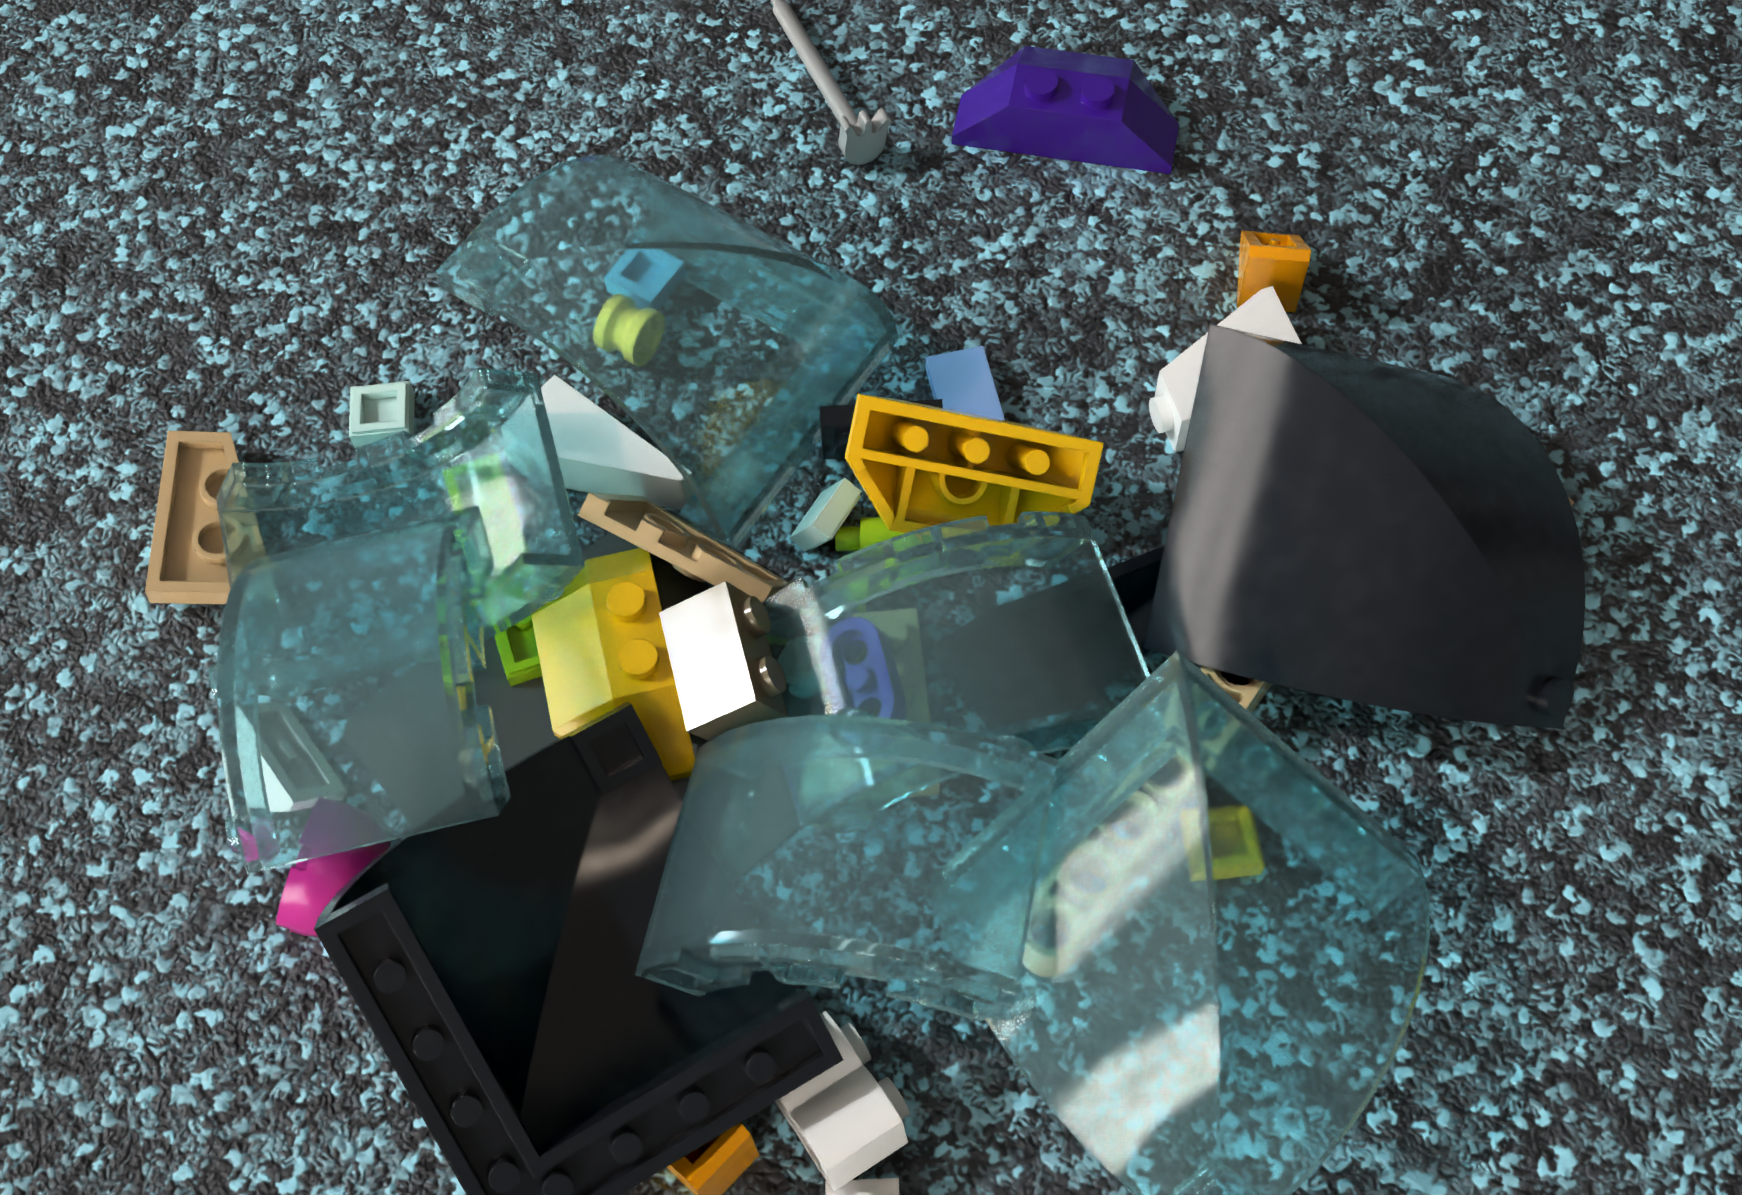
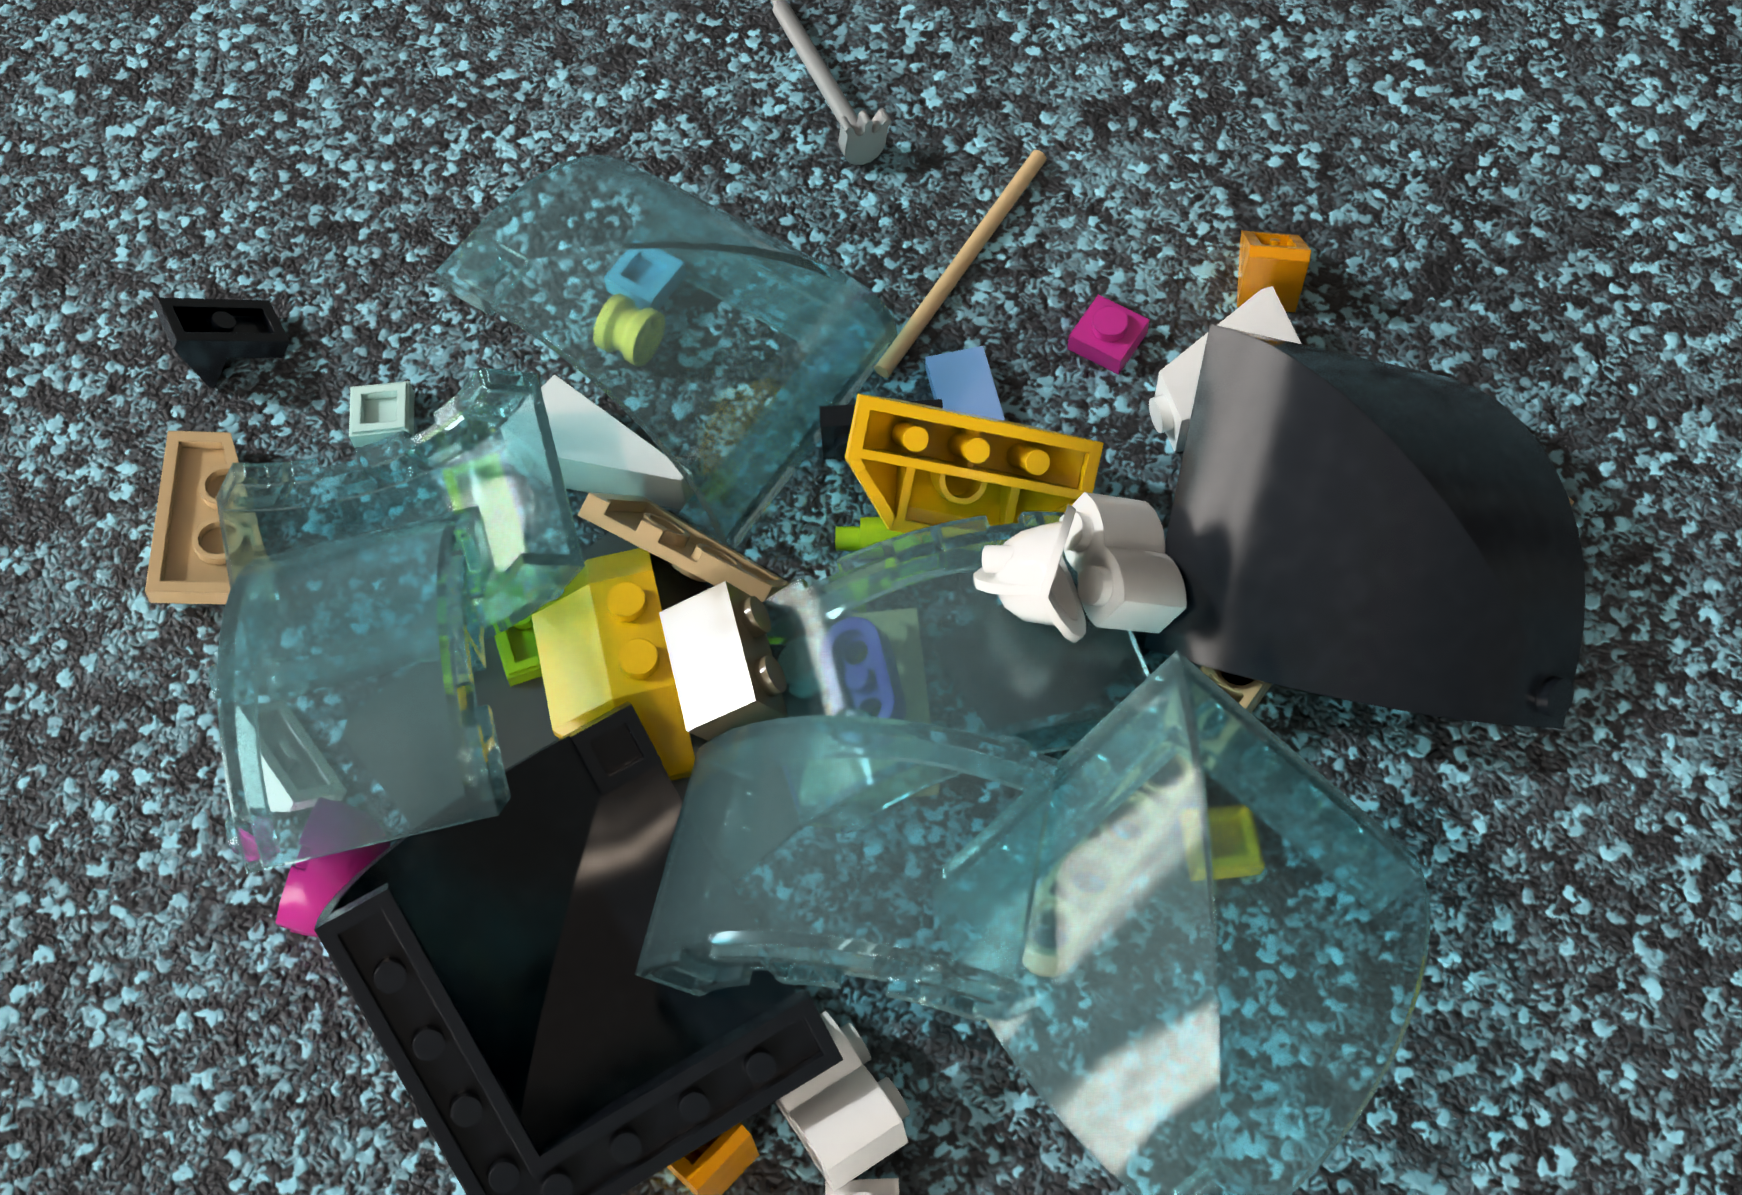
light aqua tile [789,478,862,551] -> none
dark purple wedge [952,46,1179,174] -> none
none -> black slope [154,297,290,388]
none -> tan axle [874,150,1046,378]
none -> white helmet [973,504,1086,644]
none -> white brick [1059,492,1187,634]
none -> dark pink plate [1067,294,1150,375]

